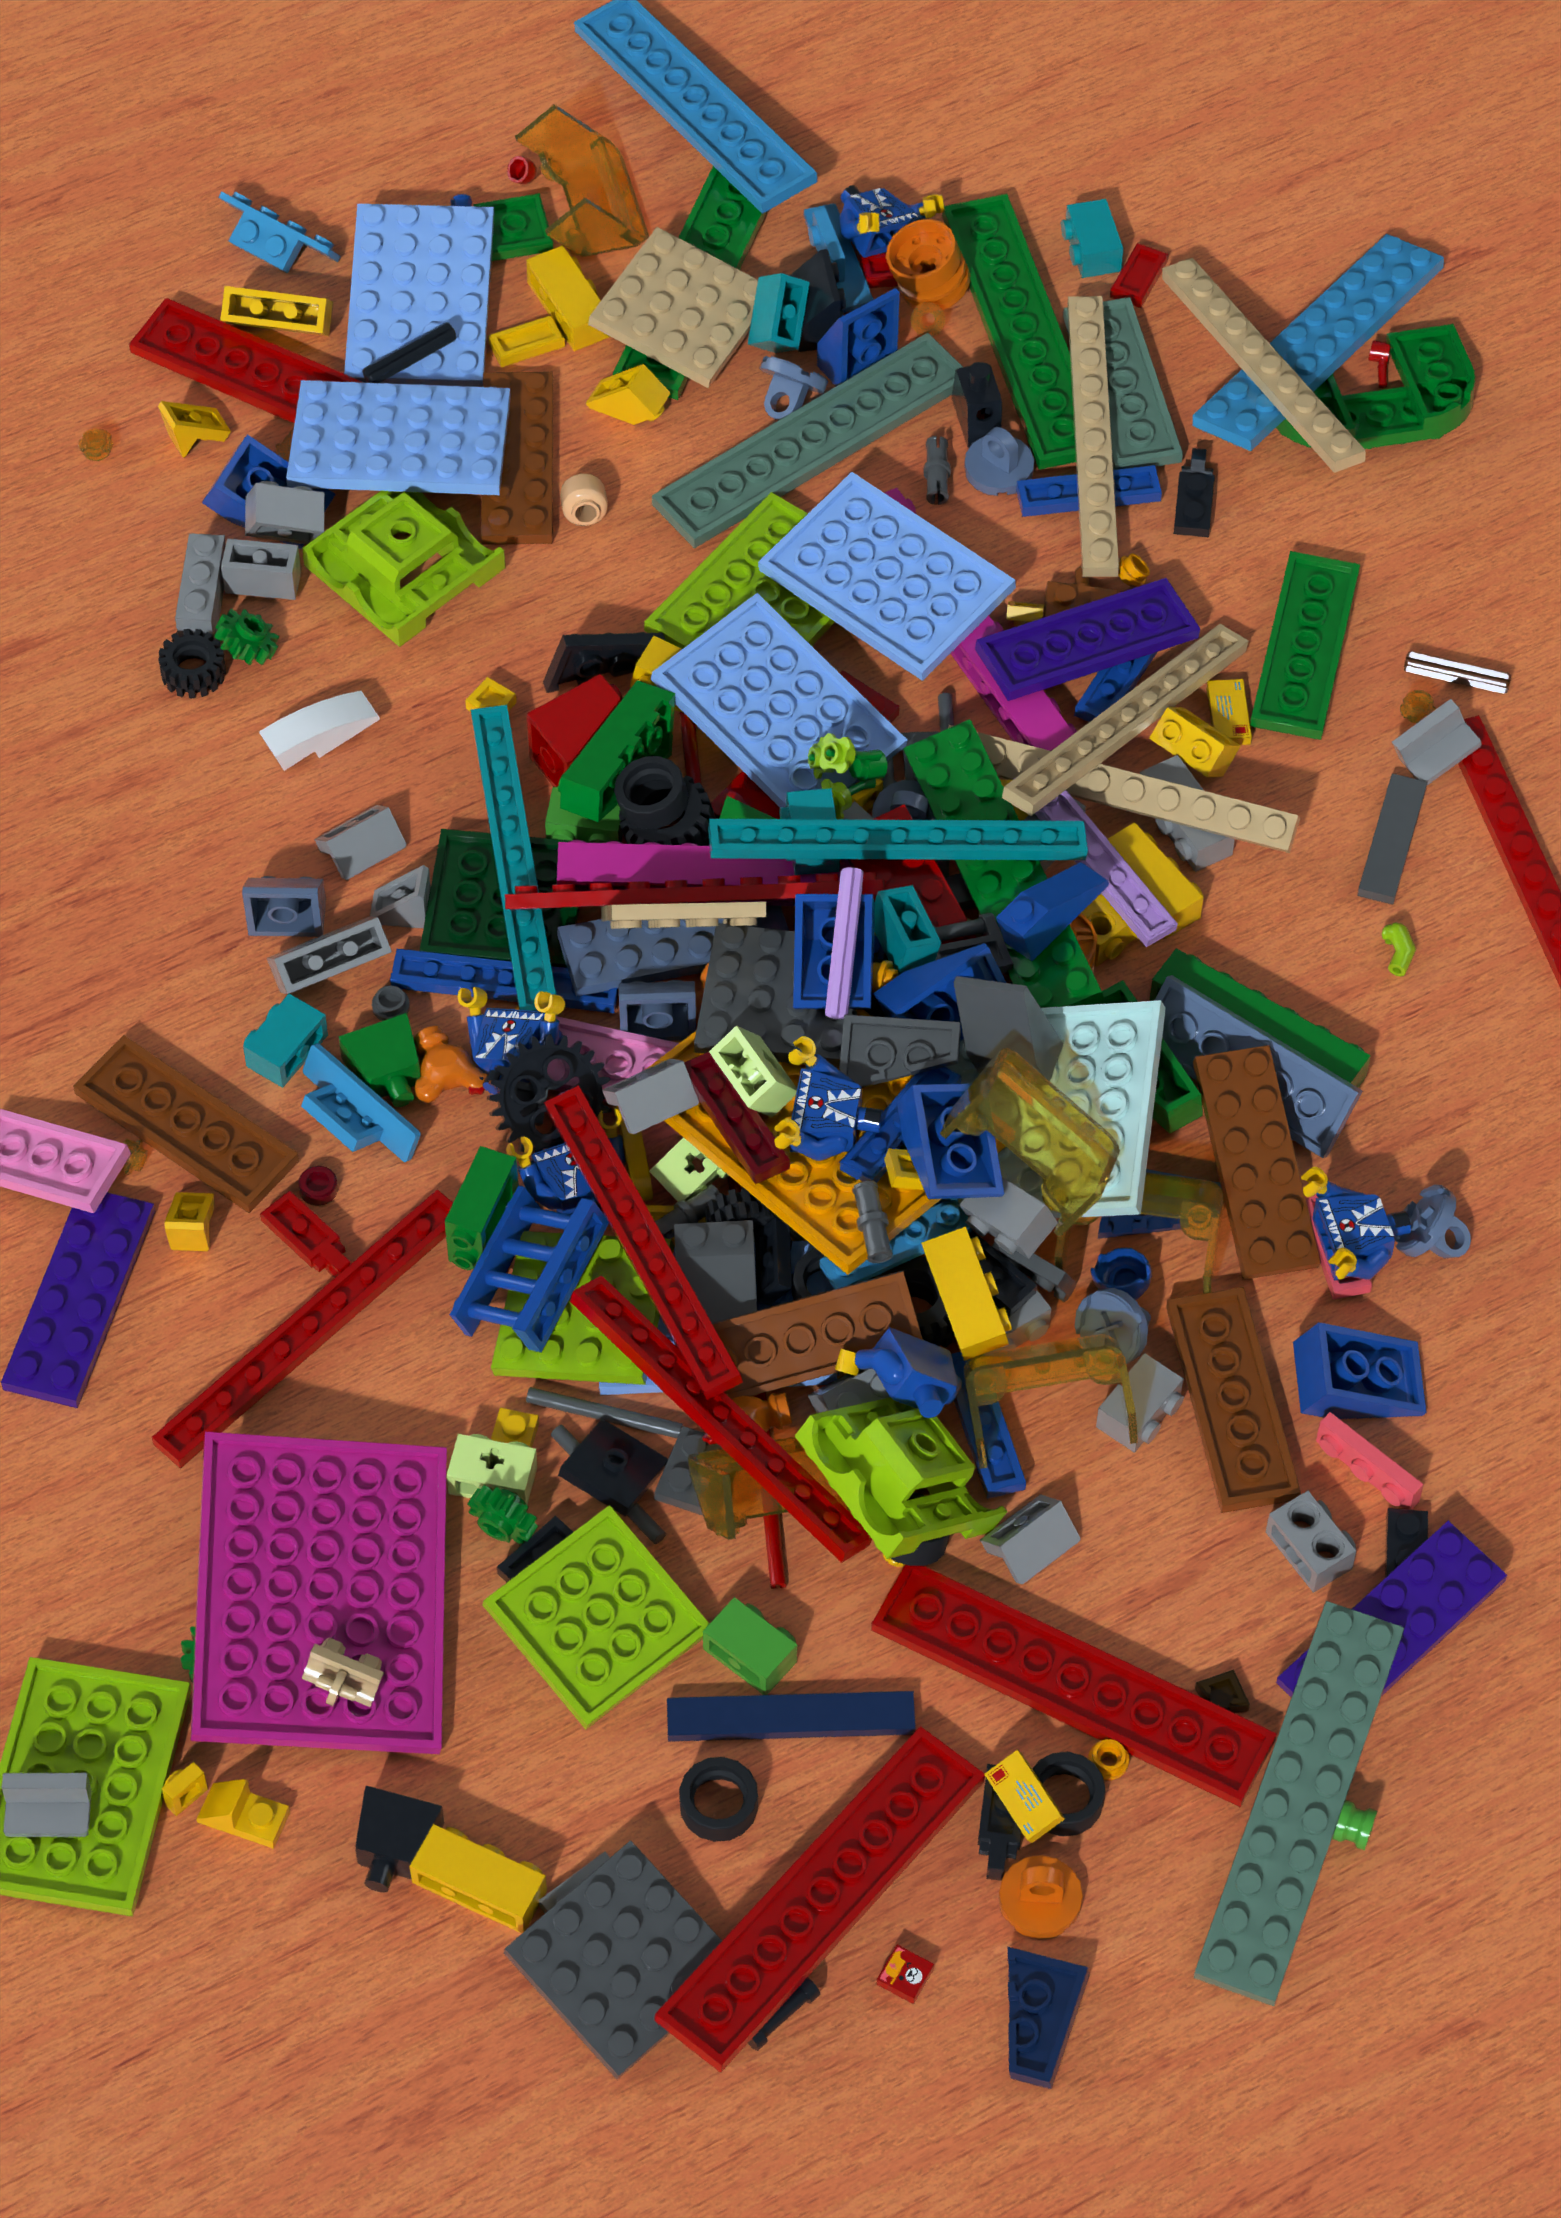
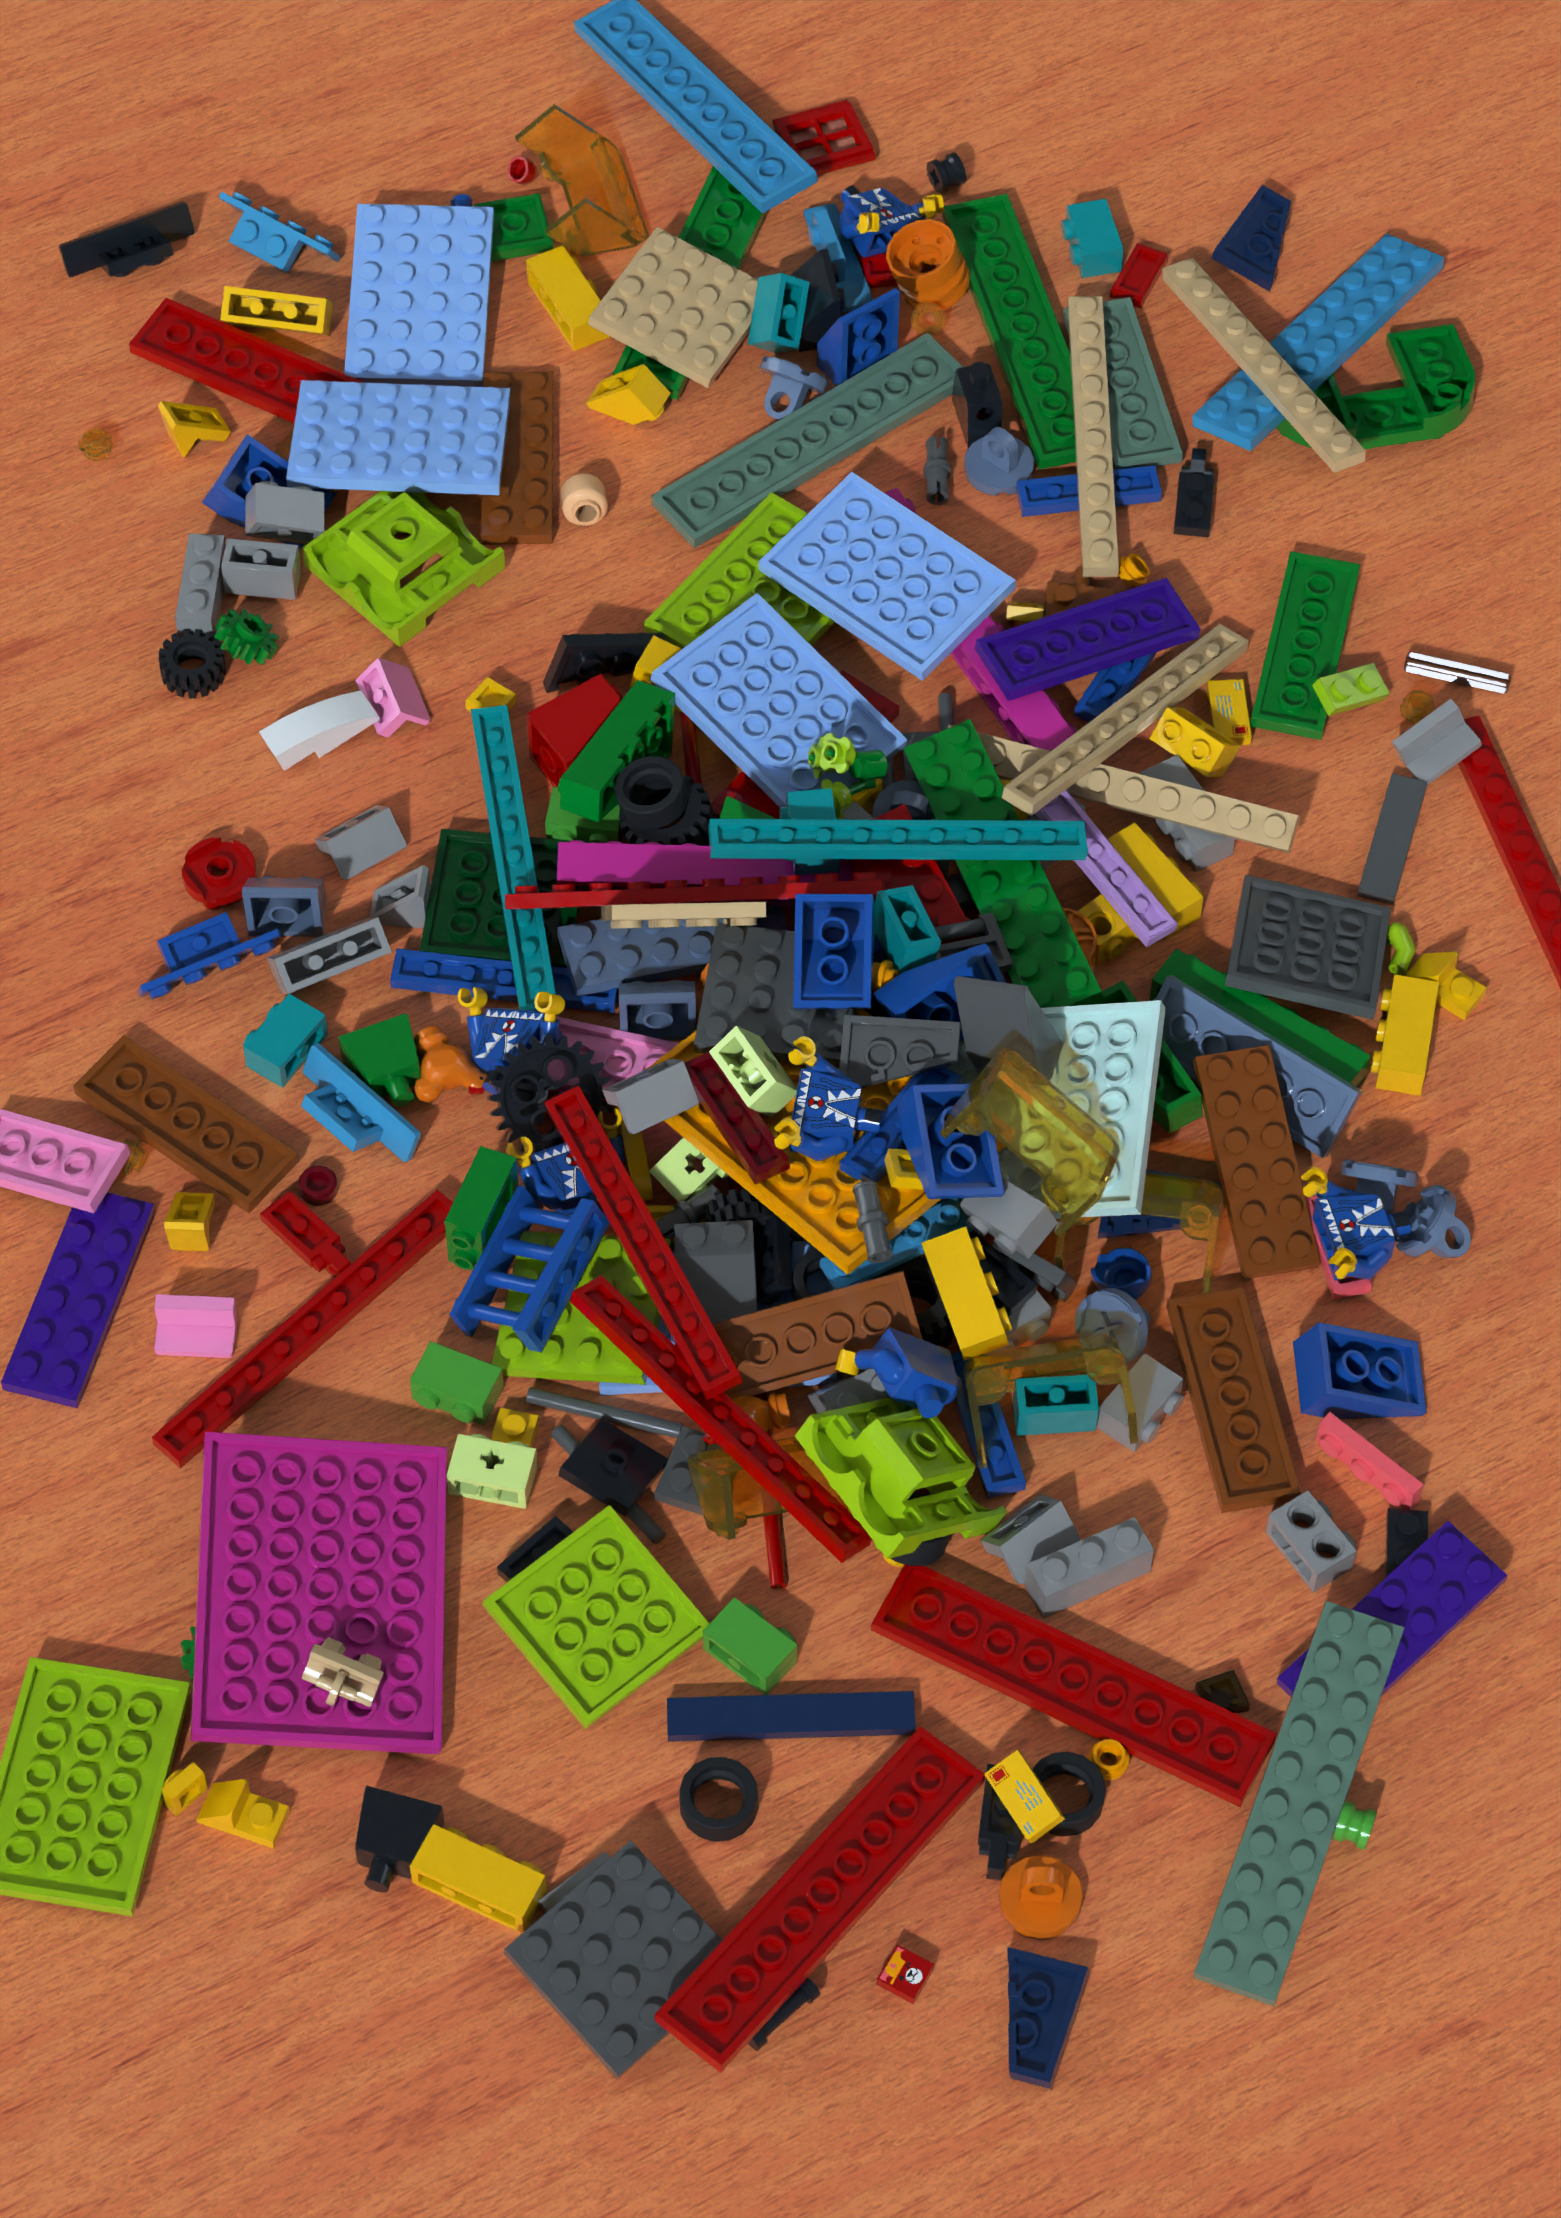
light grey panel [2,1773,92,1837] -> none
black axle [362,322,456,383] -> none
dark grey plate [372,985,410,1021] -> none
green gear [467,1485,538,1545] -> none
yellow tile [488,315,565,367] -> none
lavender axle [825,867,864,1019] -> none
blue slope [996,862,1109,961] -> none
red hand [1368,340,1390,388] -> none
none -> black bracket [59,201,195,277]
none -> blue bracket [137,912,281,1000]
none -> bright pink panel [154,1294,238,1358]
none -> red plate [182,837,256,910]
none -> bright pink panel [355,658,431,738]
none -> bright green brick [410,1341,504,1426]
none -> red piece [772,100,876,176]
none -> black wheel [927,152,966,193]
none -> teal brick [1012,1374,1099,1436]
none -> light grey brick [1024,1517,1154,1619]
none -> dark blue wing [1211,185,1291,292]
none -> dark grey plate [1225,874,1391,1020]
none -> lime plate [1312,663,1390,716]
none -> sand blue tile [1340,1159,1418,1215]
none -> yellow brick [1370,974,1439,1096]
none -> yellow slope [1405,951,1487,1021]

